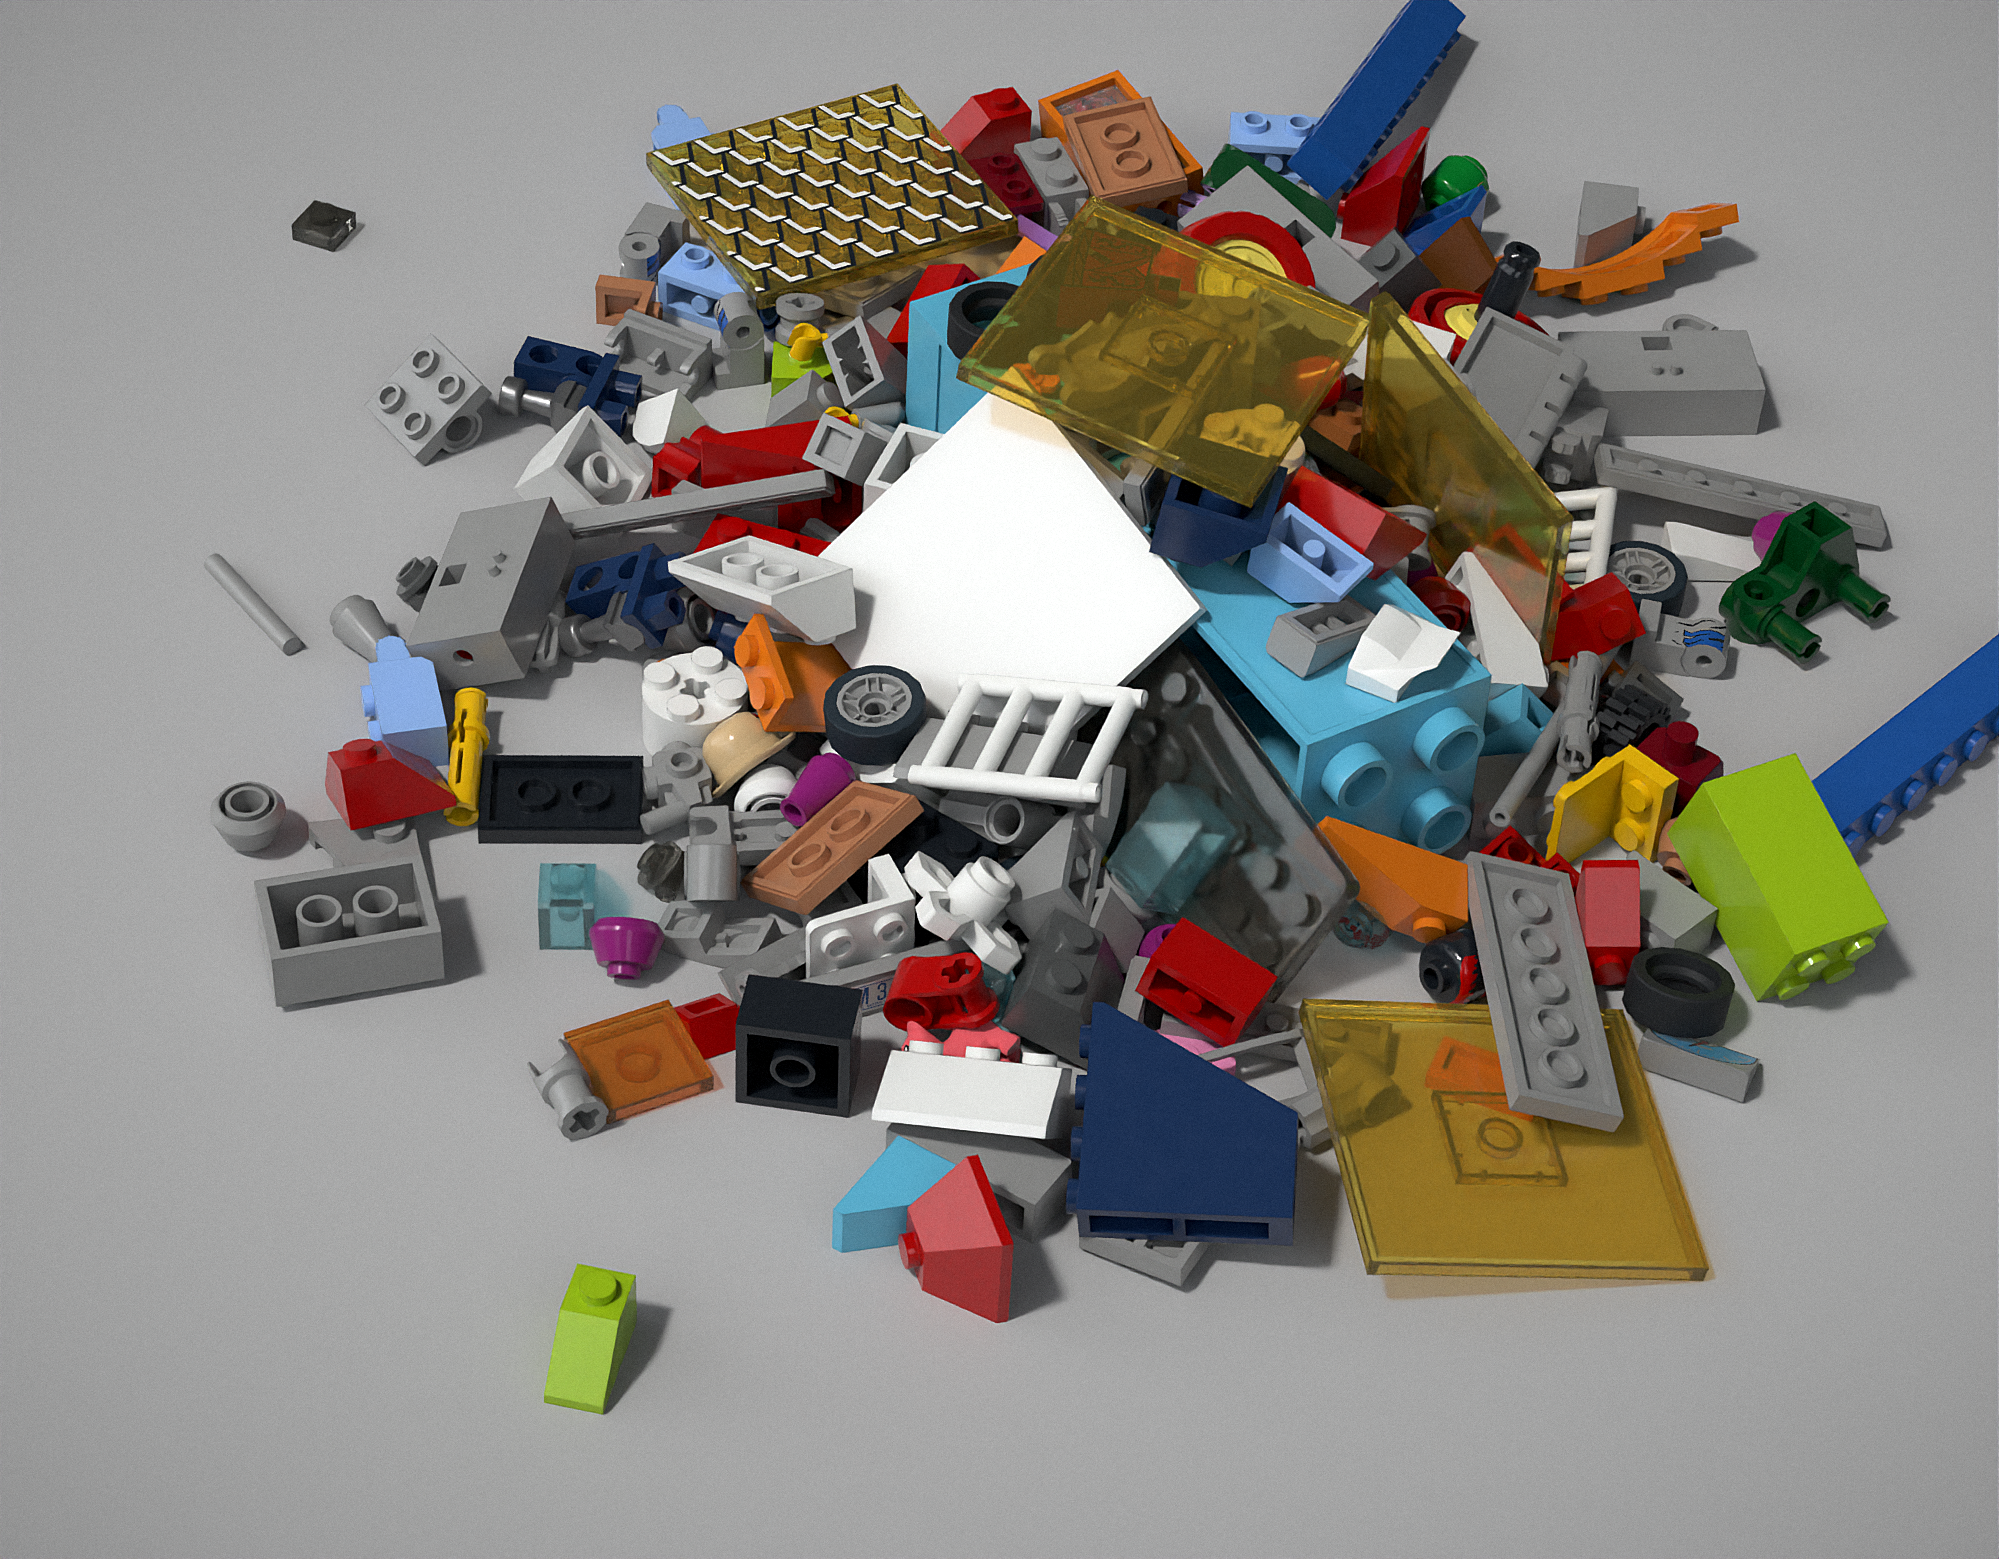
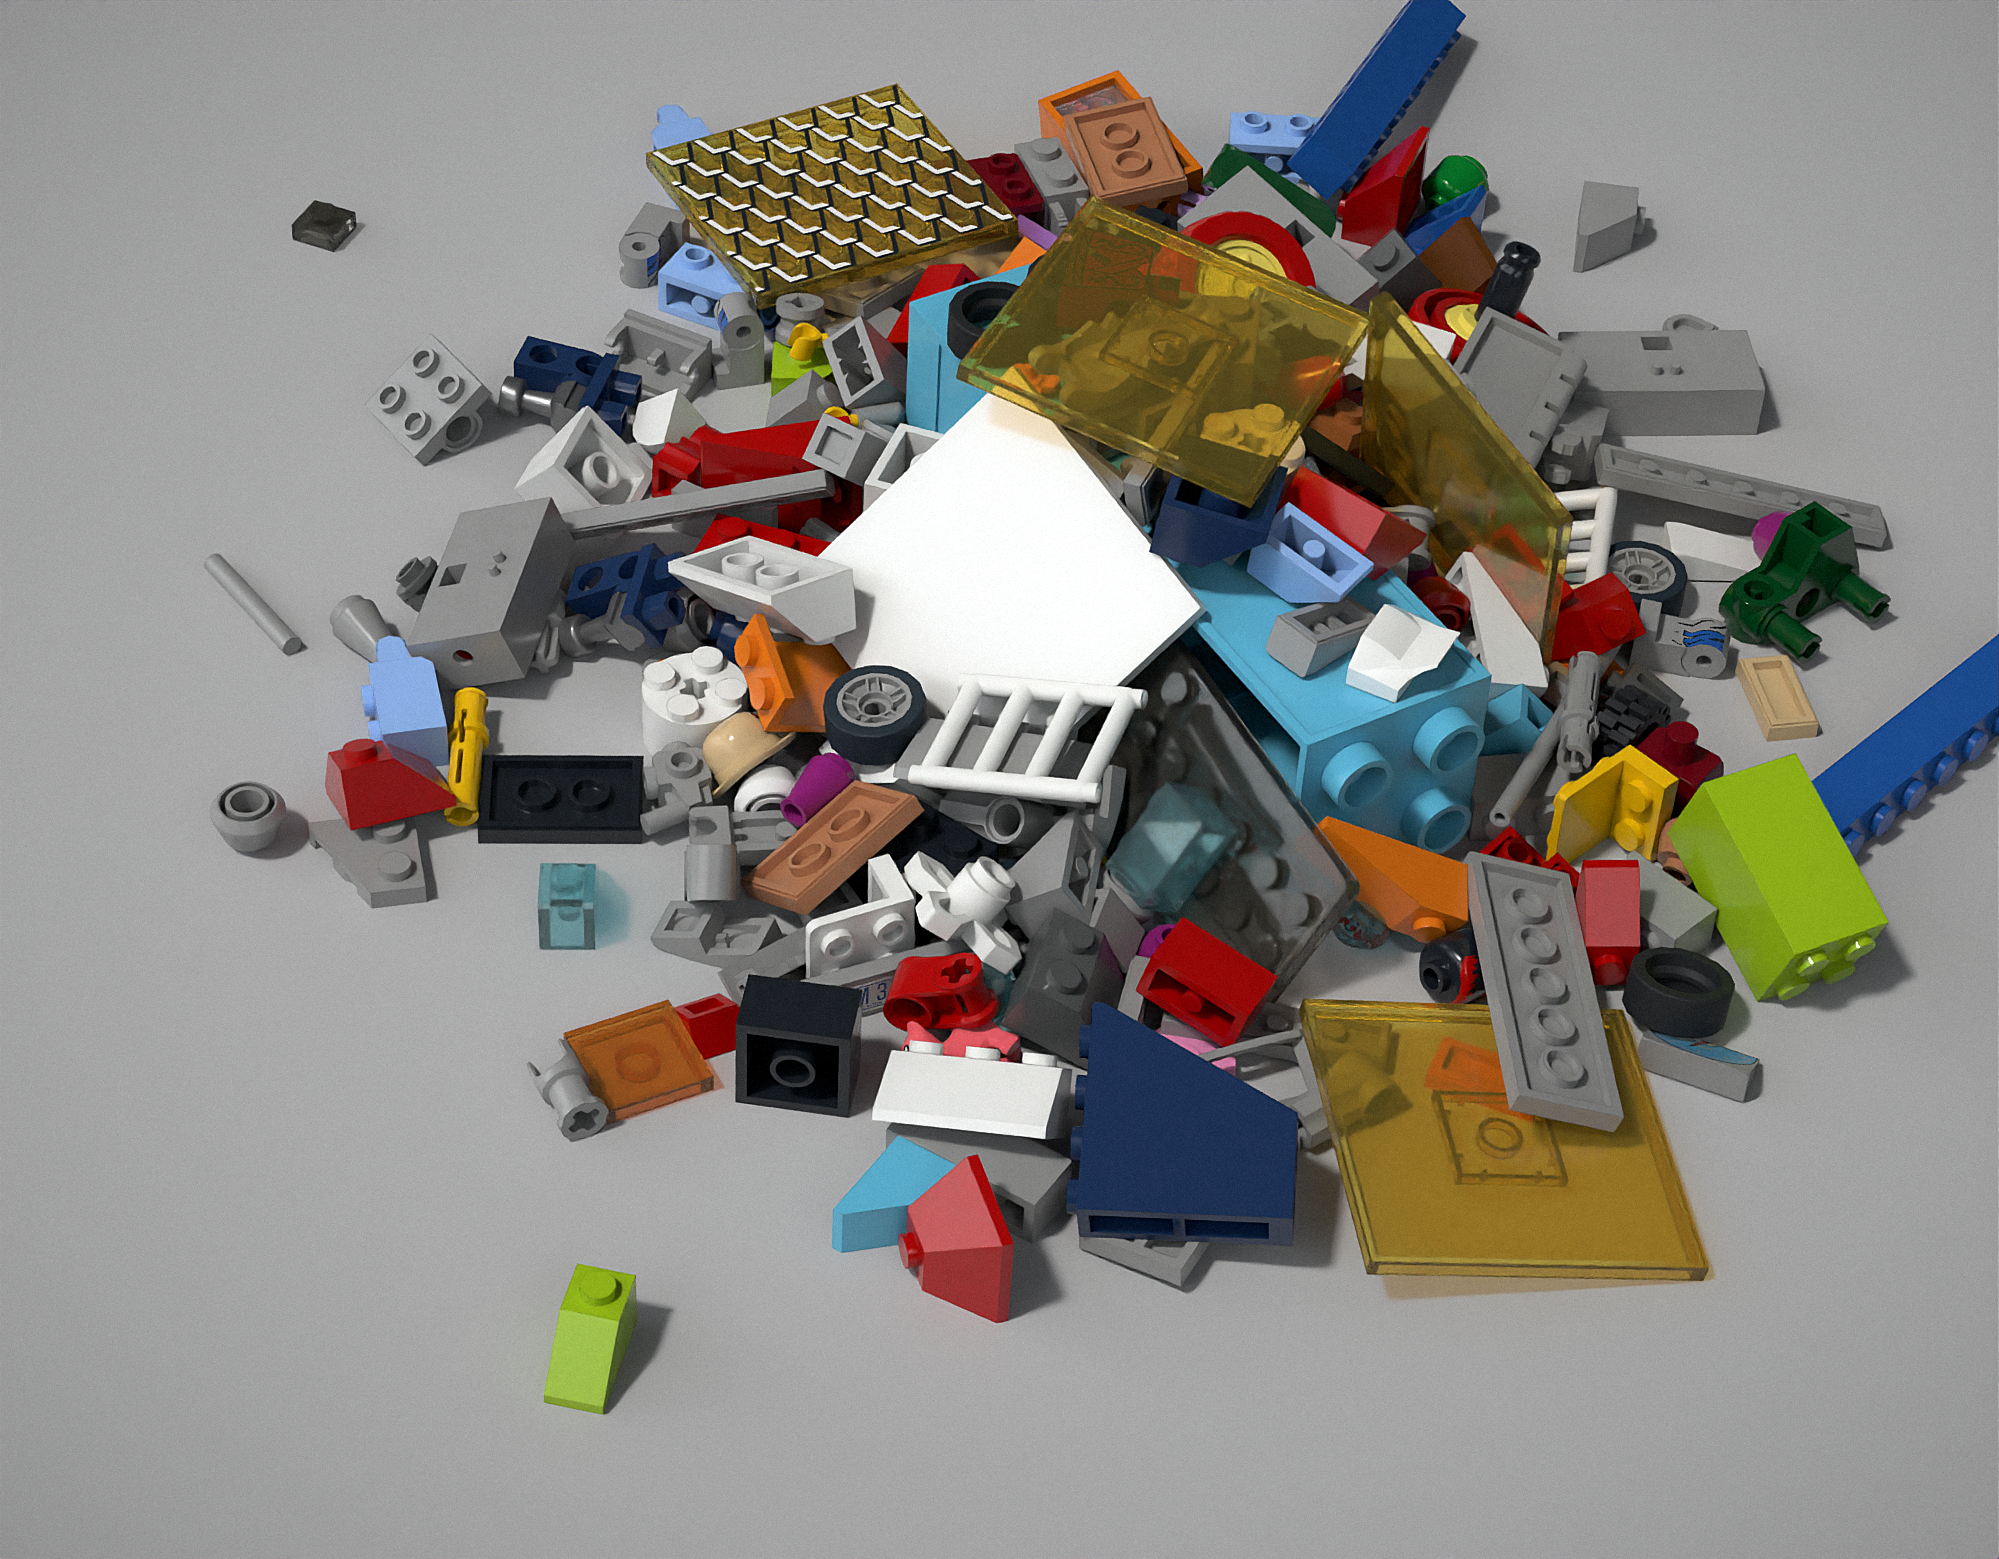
light grey brick [254,854,445,1007] -> none
magenta cone [589,917,666,980] -> none
nougat bracket [595,274,663,326] -> none
clear smoke plate [637,841,684,903] -> none
red slope [929,87,1032,164] -> none
orange piece [1494,203,1739,305] -> none
none -> tan tile [1736,655,1819,742]

